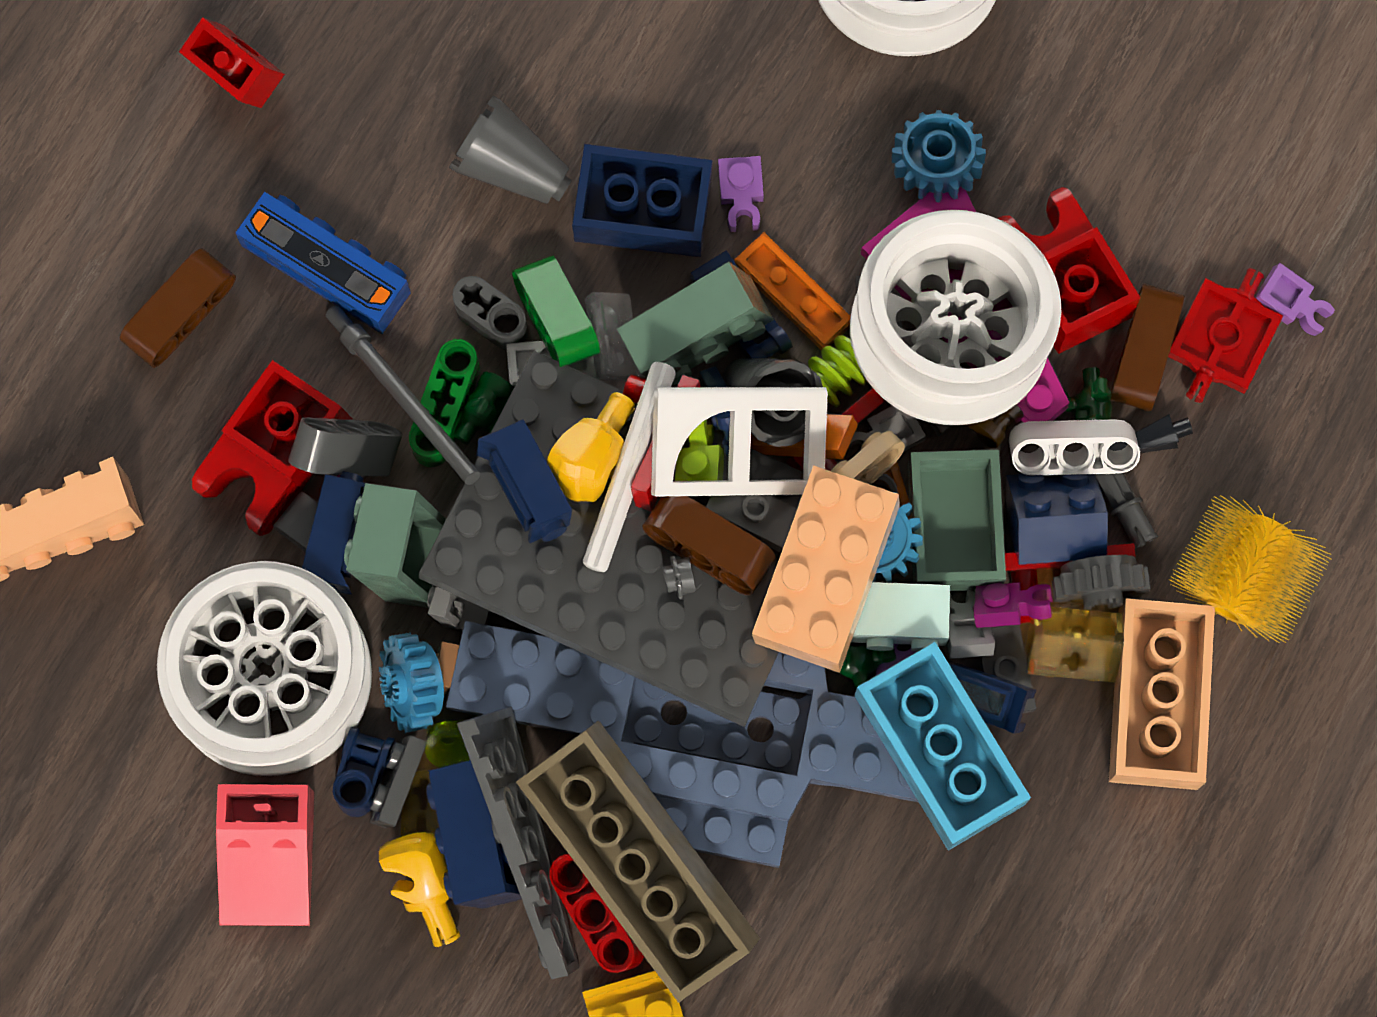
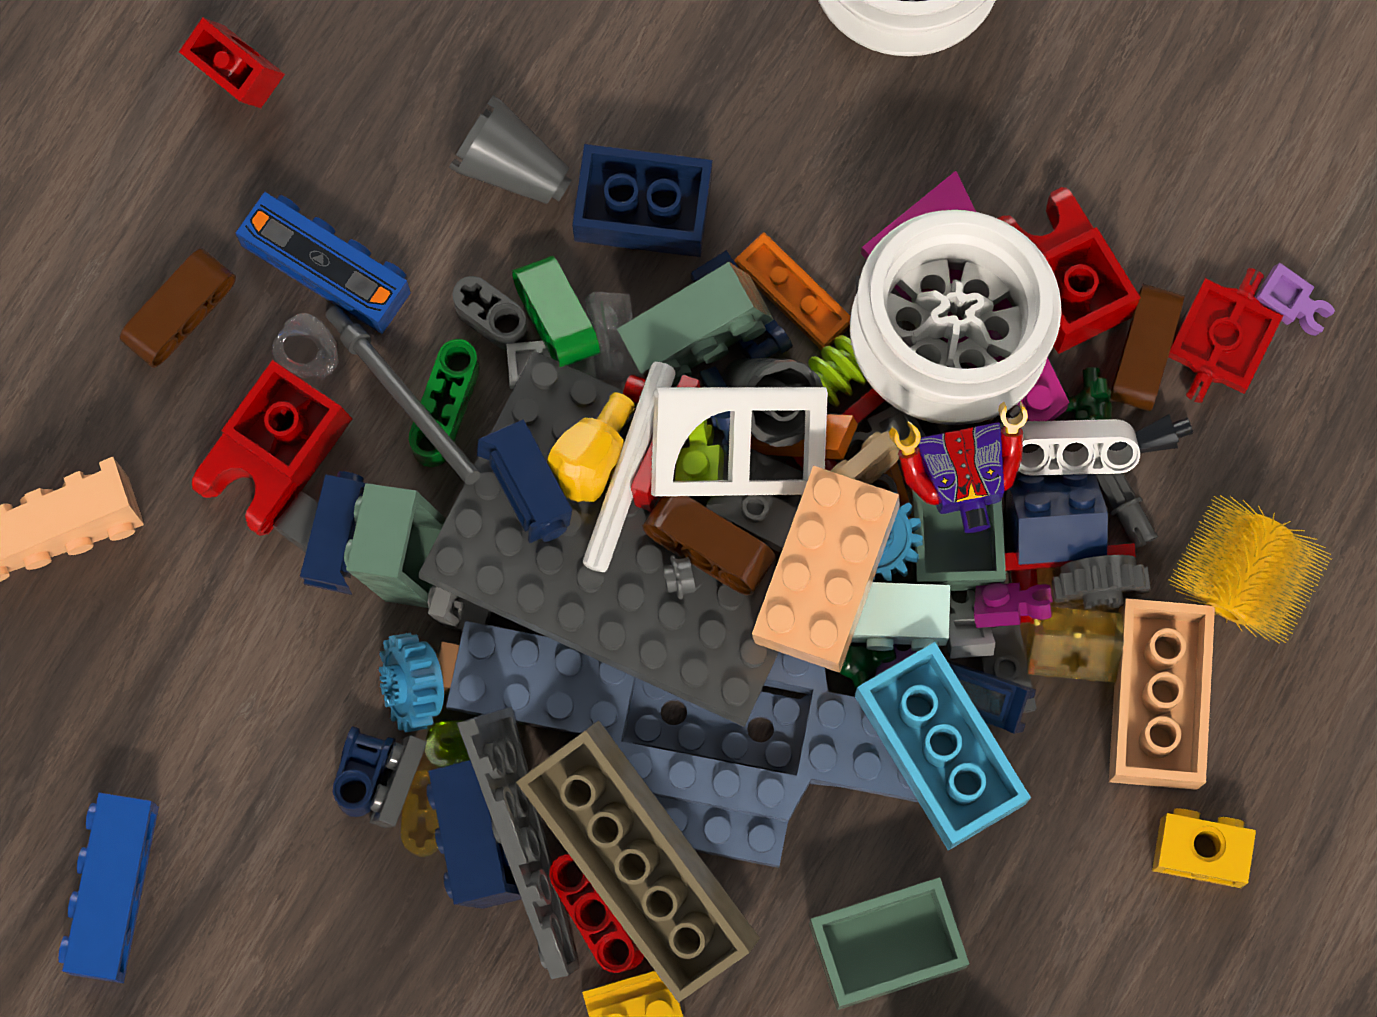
white wheel [157,561,372,776] -> none
coral slope [216,784,314,926] -> none
dark grey beam [288,417,403,476] -> none
yellow piece [379,832,461,947] -> none
dark green piece [454,371,514,445] -> none
medium lavender plate [718,156,764,232] -> none
dark azure gear [892,110,986,202] -> none
none -> blue brick [58,793,159,983]
none -> clear piece [272,313,339,380]
none -> sand green piece [809,877,969,1010]
none -> torso [889,401,1028,533]
none -> yellow brick [1152,808,1256,888]

